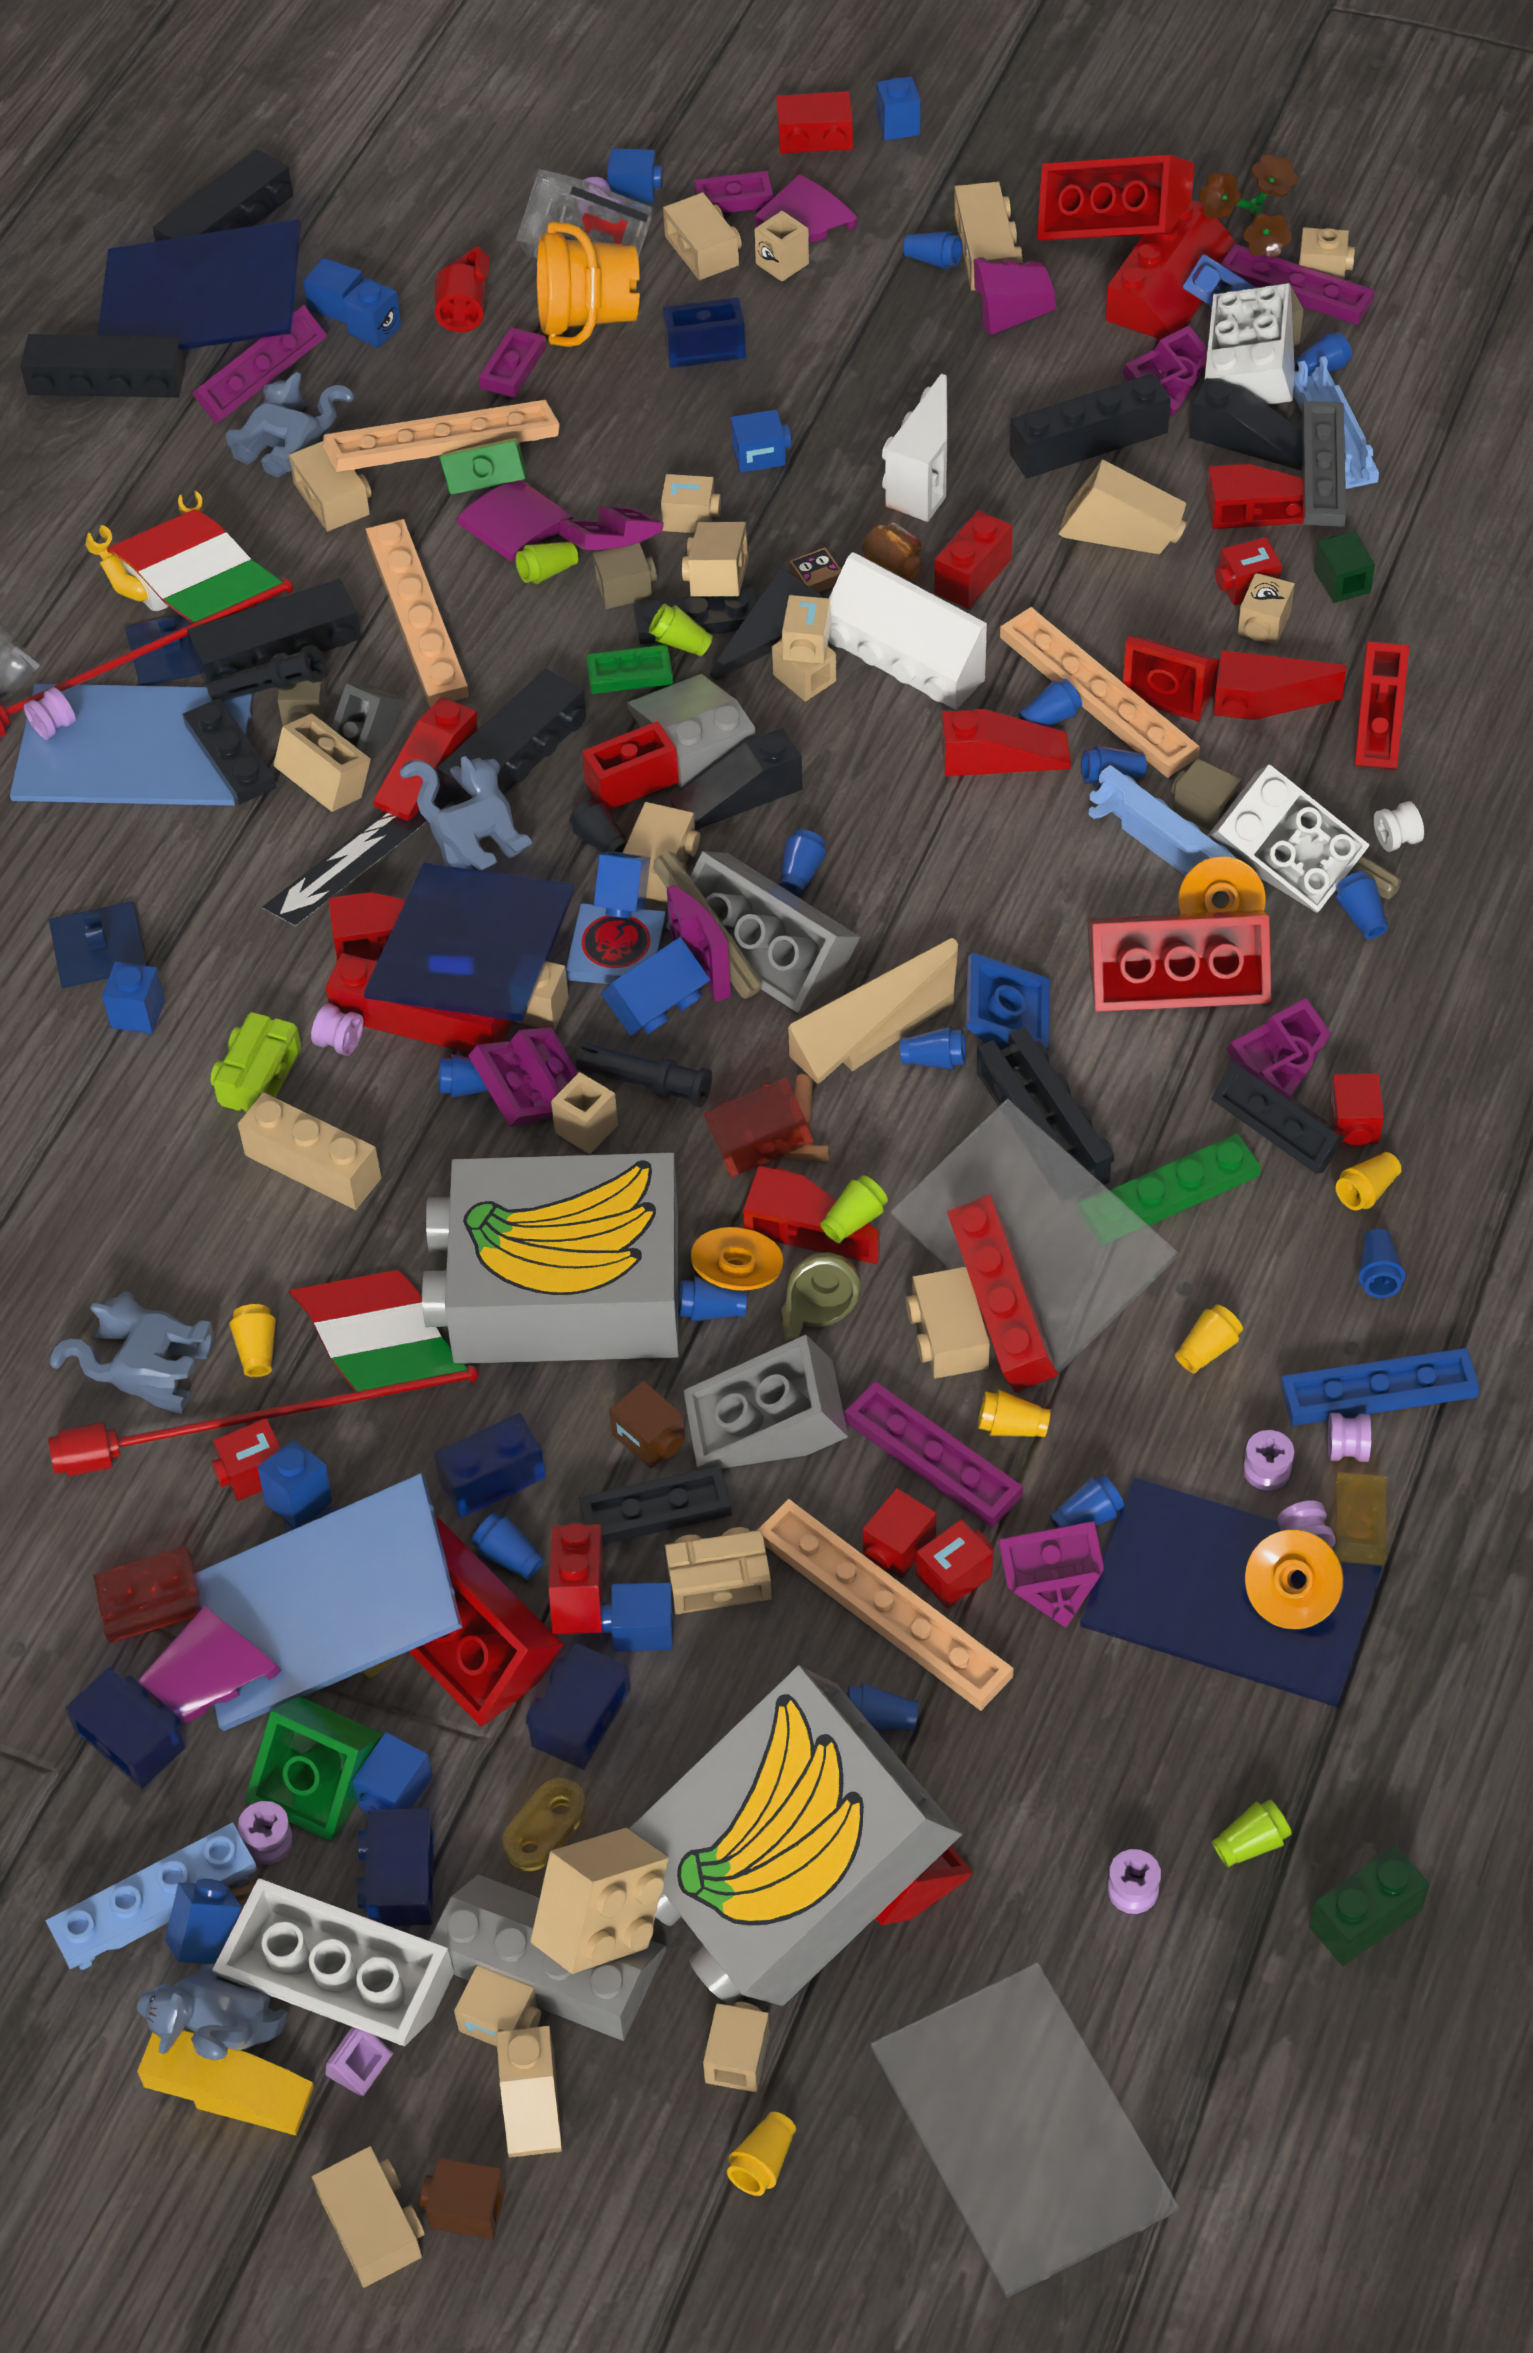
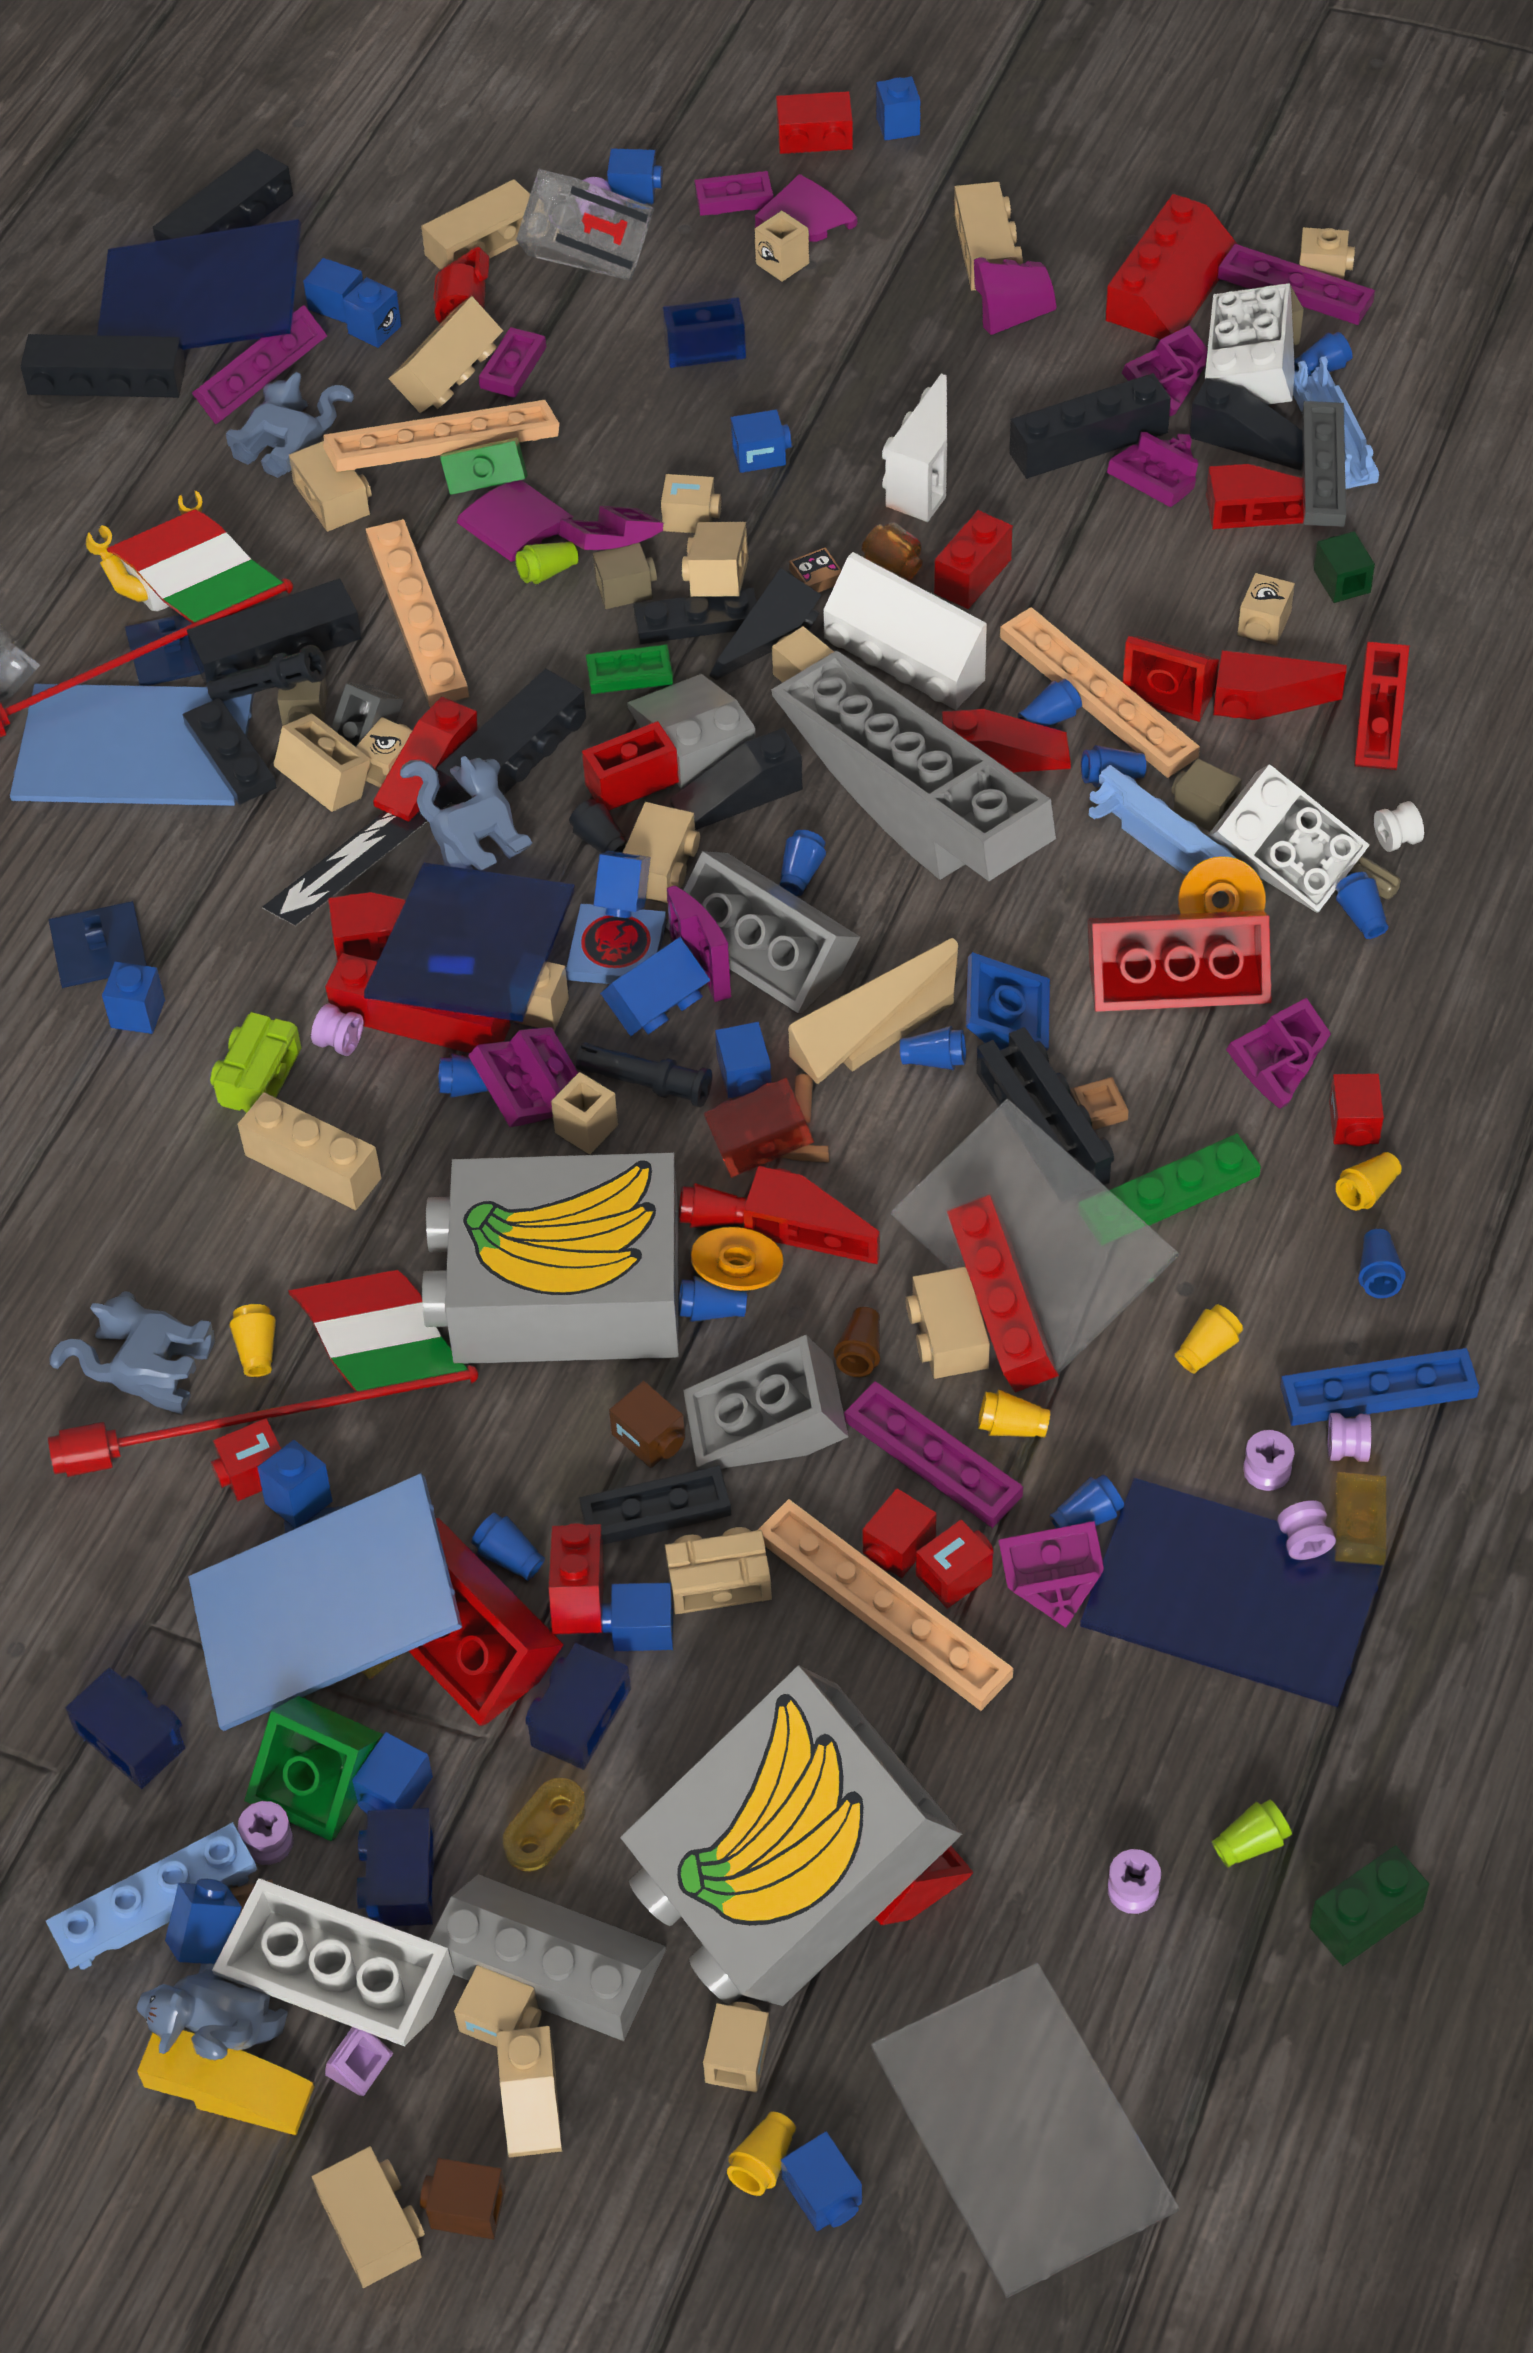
lavender wheel [23,687,76,740] -> none
clear red plate [93,1546,203,1643] -> none
magenta slope [138,1606,281,1723] -> none
clear blue brick [434,1413,546,1518] -> none
tan brick [530,1828,669,1974] -> none
light orange piece [537,222,640,347] -> none
lime cone [649,604,713,657] -> none
dark tan axle [653,851,762,999] -> none
tan brick [663,193,742,280] -> none
olive hat [781,1252,861,1342] -> none
tan brick [782,595,831,664] -> none
lime cone [820,1175,888,1243] -> none
blue cone [846,1682,918,1731] -> none
blue cone [904,231,963,270] -> none
red slope [1037,155,1194,241] -> none
tan slope [1058,459,1186,554] -> none
blue hips [1182,254,1256,307] -> none
reddish brown plant [1199,154,1298,258] -> none
black plate [1211,1061,1346,1174] -> none
red brick [1215,537,1282,605] -> none
light orange dish [1245,1530,1343,1629] -> none
none -> tan brick [356,717,412,787]
none -> tan brick [388,296,503,413]
none -> tan brick [421,179,542,270]
none -> red cone [678,1183,746,1228]
none -> blue brick [715,1022,772,1099]
none -> light grey slope [771,650,1056,881]
none -> blue brick [781,2131,862,2232]
none -> reddish brown cone [834,1307,880,1377]
none -> medium nougat tile [1070,1077,1129,1130]
none -> magenta slope [1107,432,1198,508]

